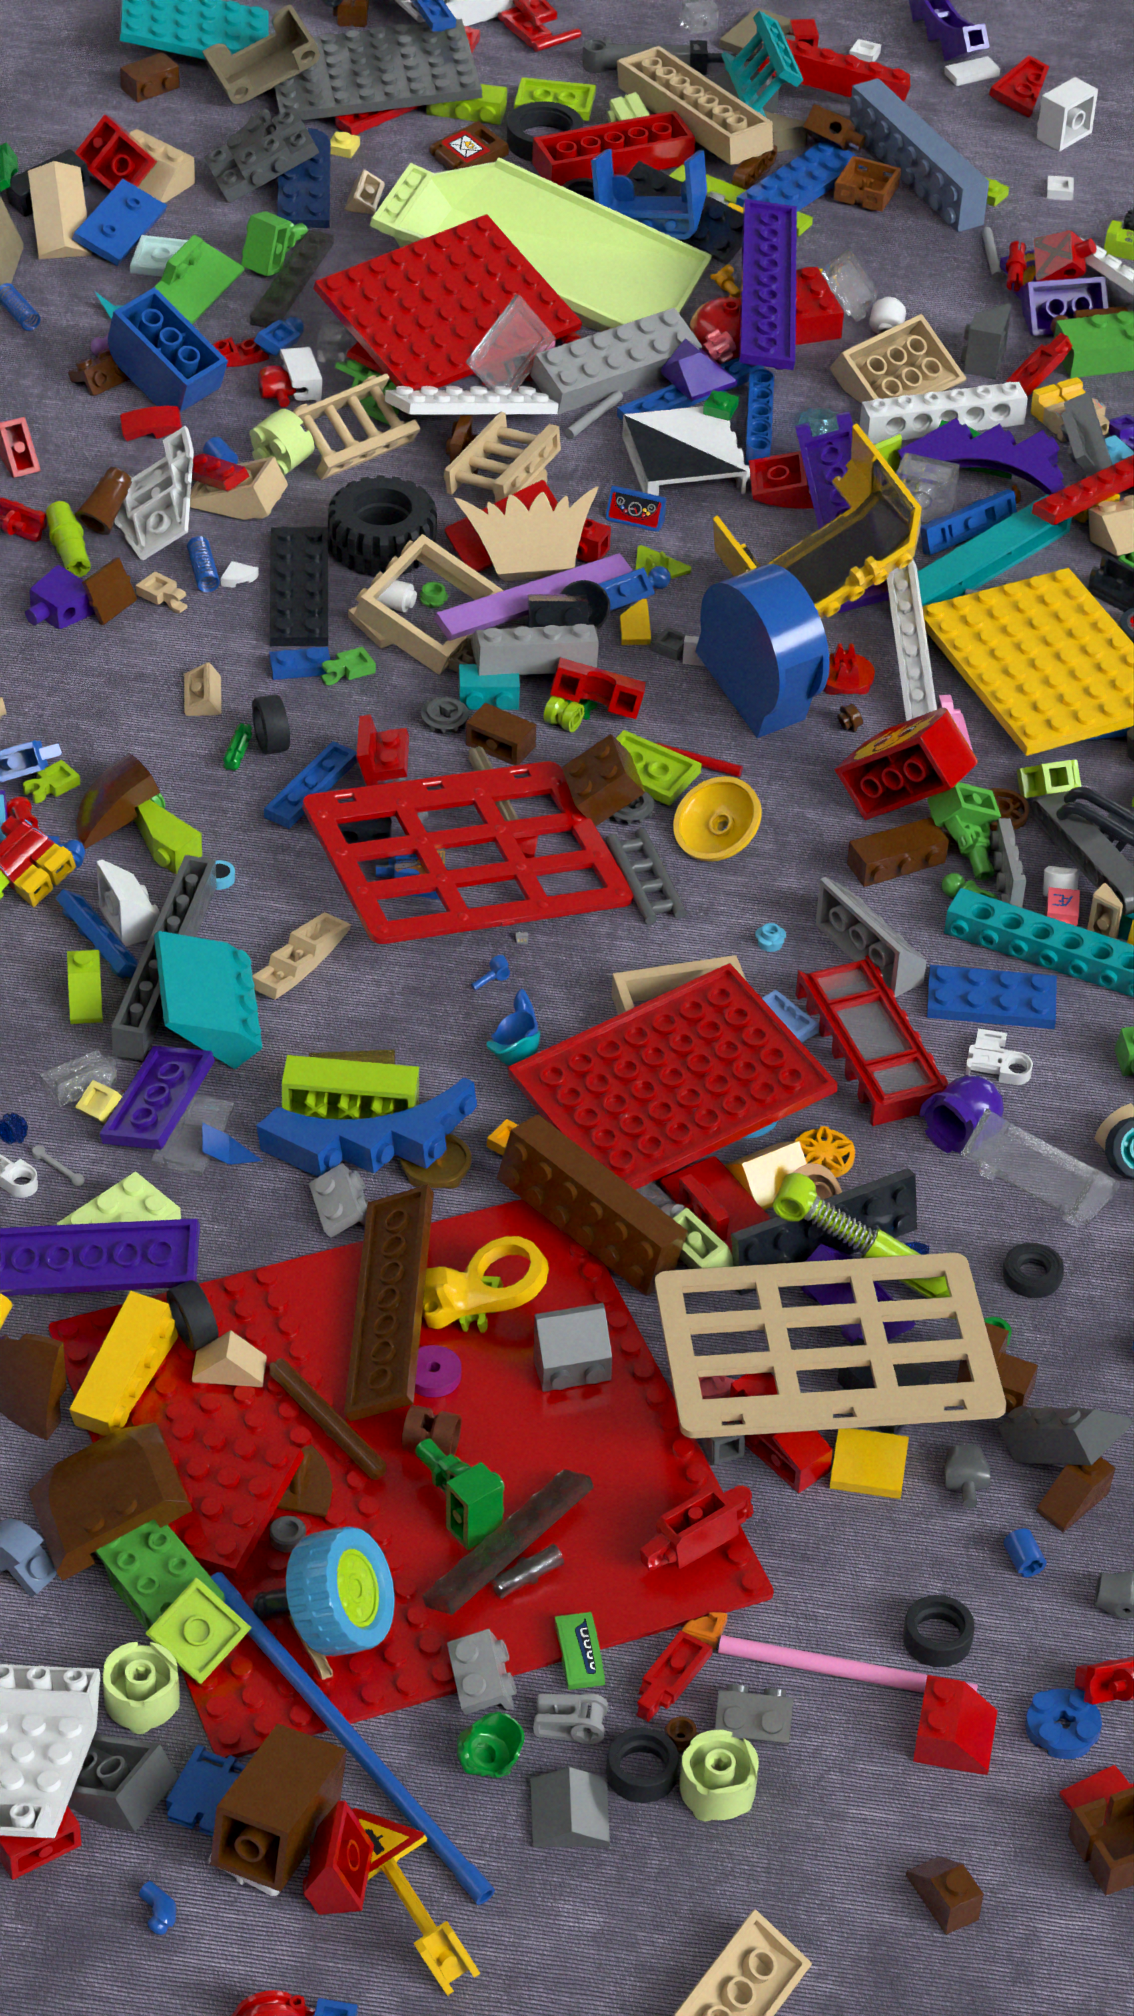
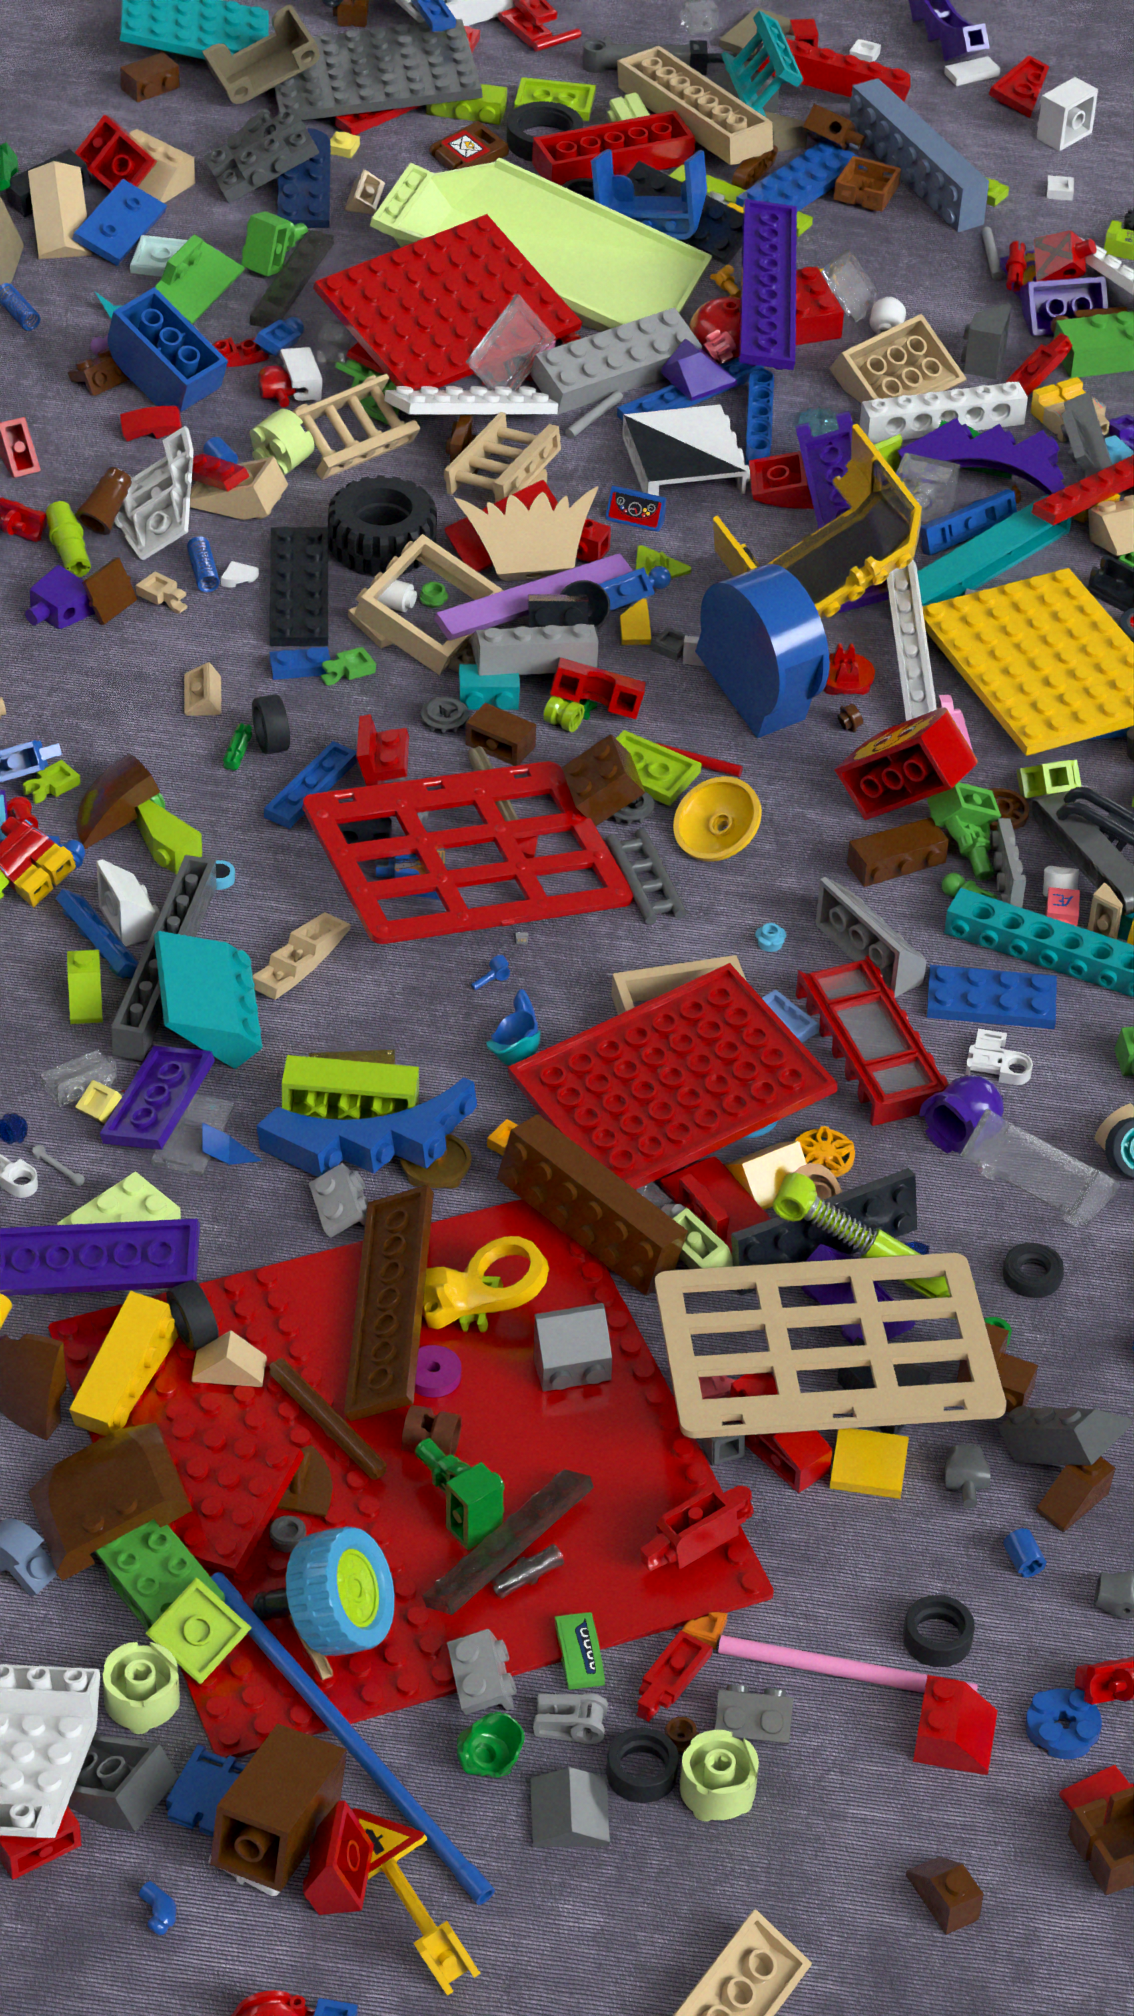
green plate [703,390,739,421] -> none

